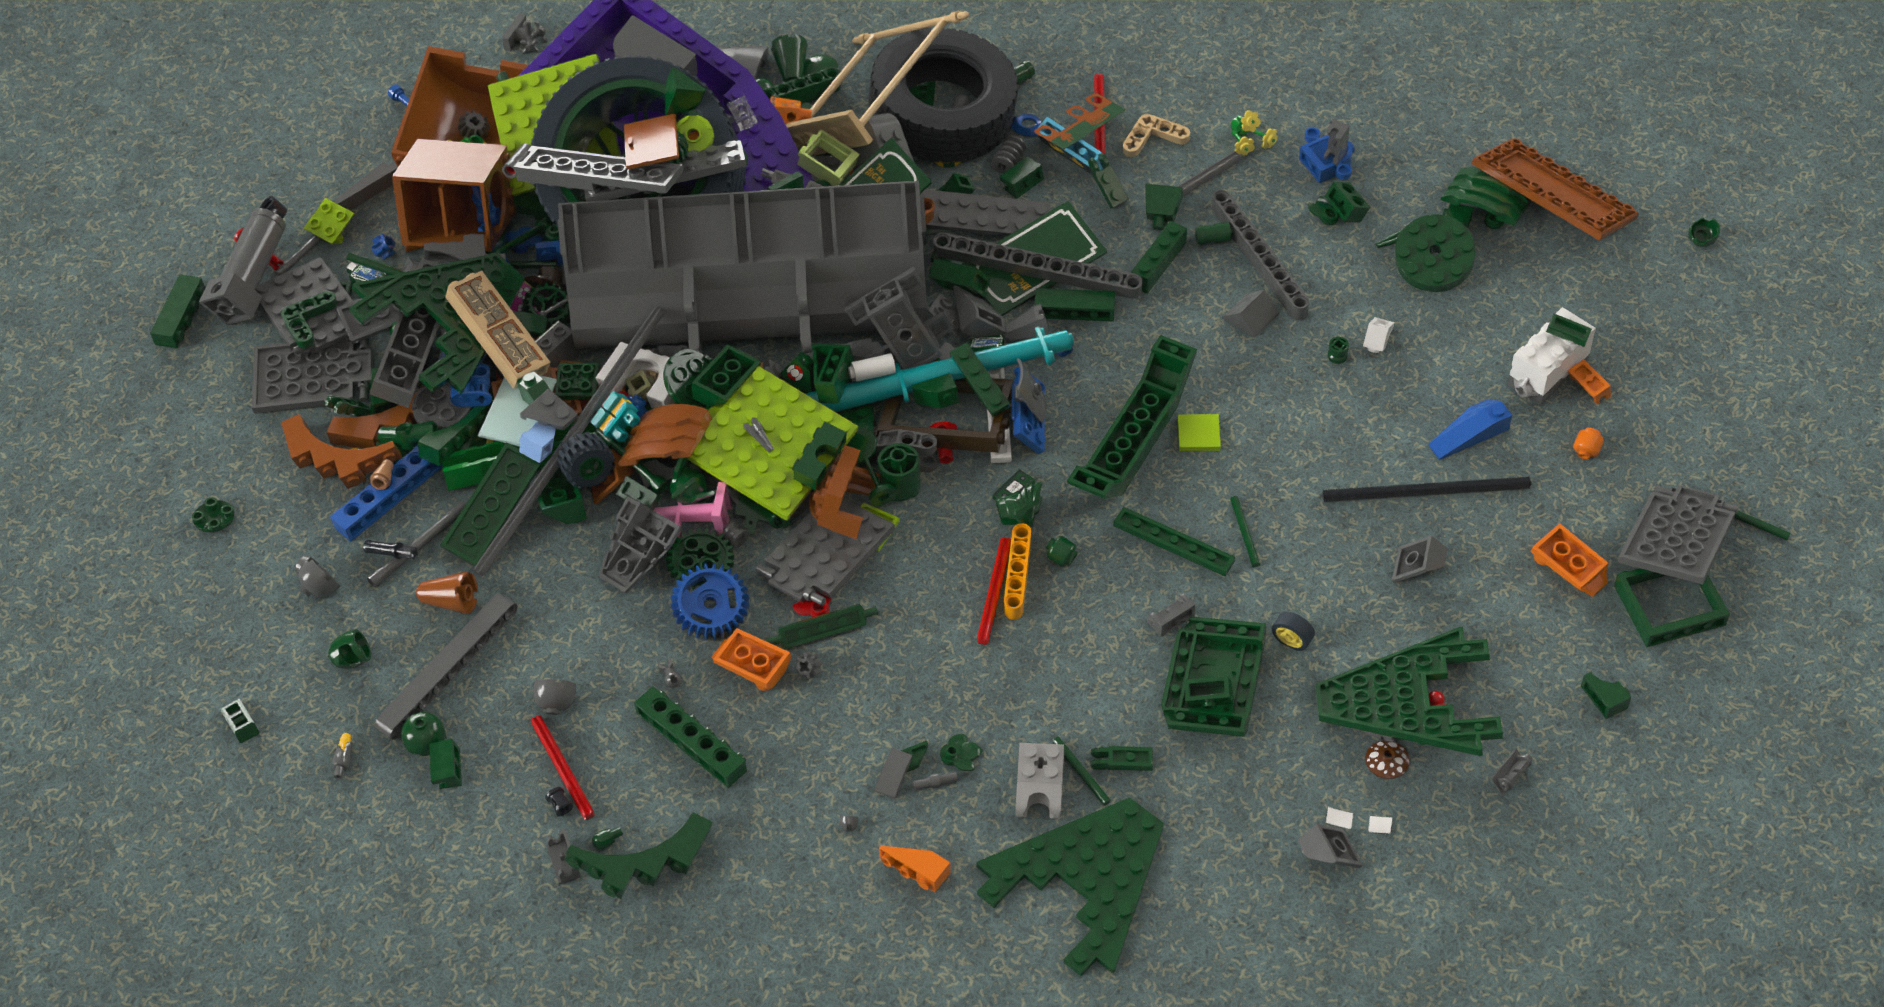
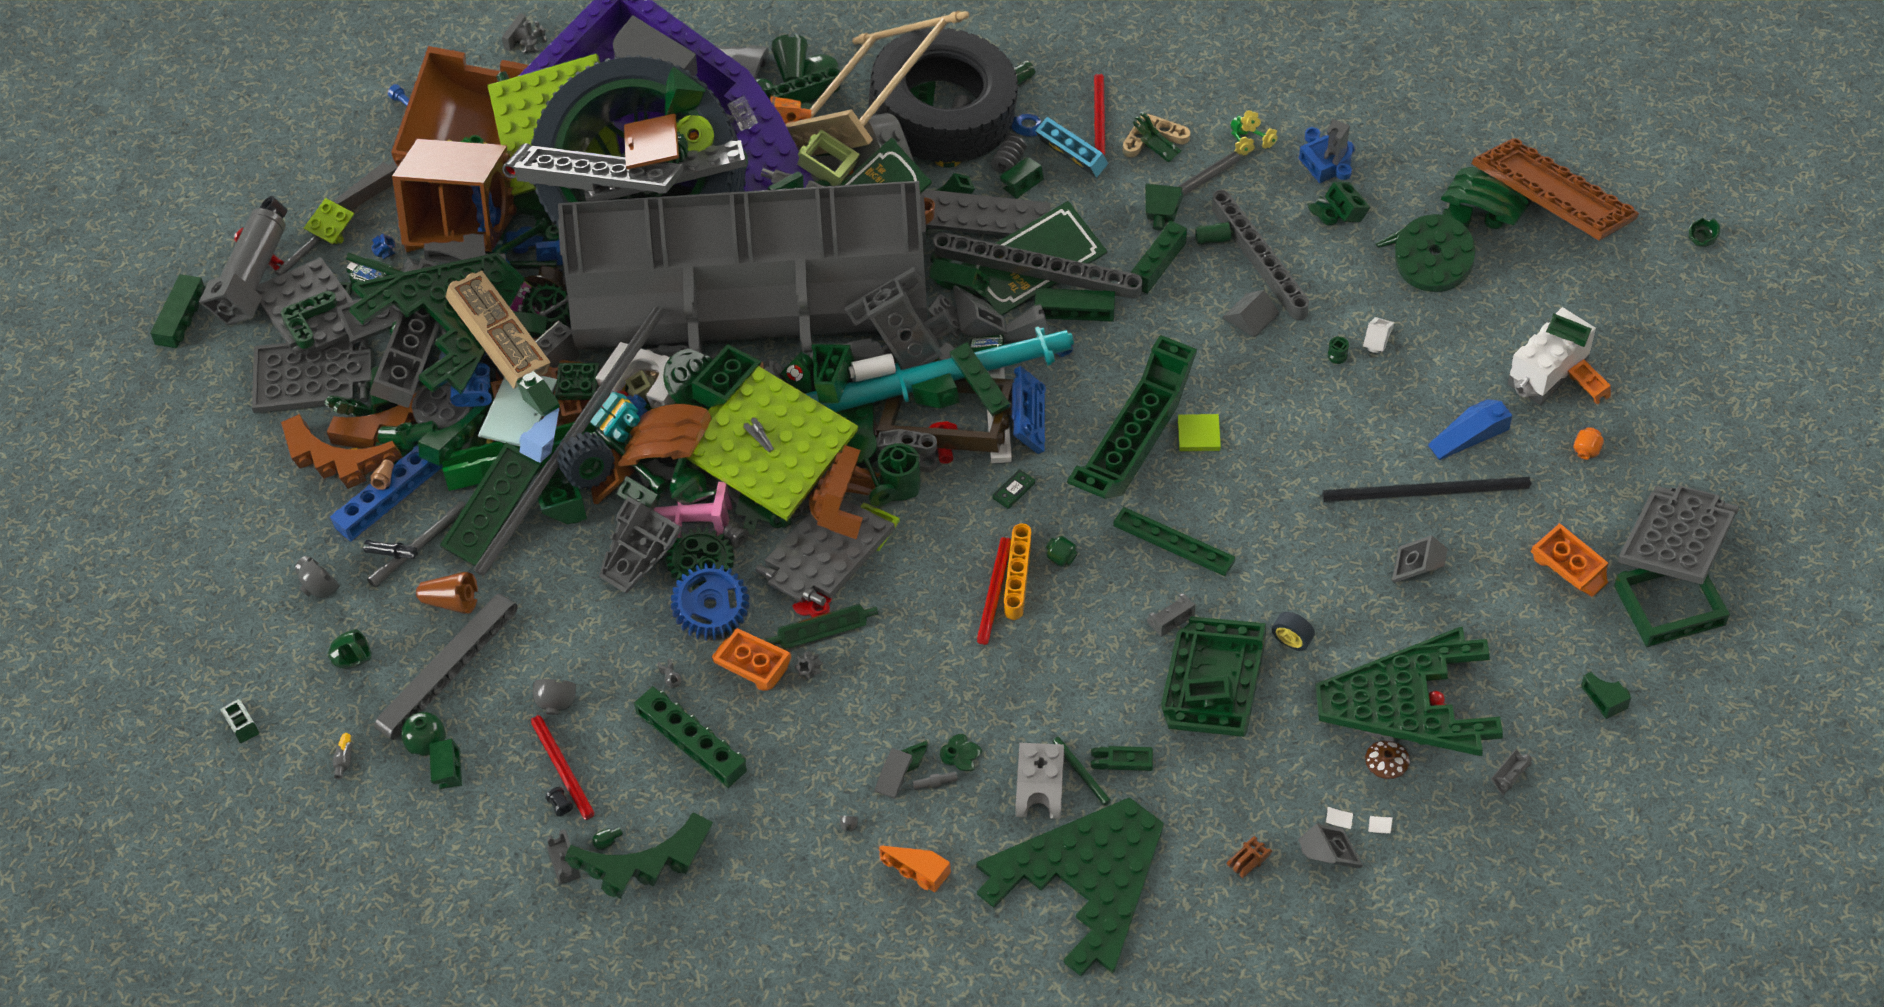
dark green dish [192,497,235,532] -> none
dark grey gear [457,110,490,139] -> none
dark grey wing [520,389,578,430] -> none
dark green arch [792,422,847,490] -> none
dark green helmet [996,482,1042,527] -> none
dark grey shield [1015,358,1047,423] -> none
piece [1034,93,1126,149] -> none
dark green hinge [1088,153,1129,208] -> none
dark green bar [1230,496,1260,568] -> none
dark green bar [1735,510,1791,540] -> none
none -> dark green arm [1133,112,1182,162]
none -> dark orange arm [1226,836,1272,878]

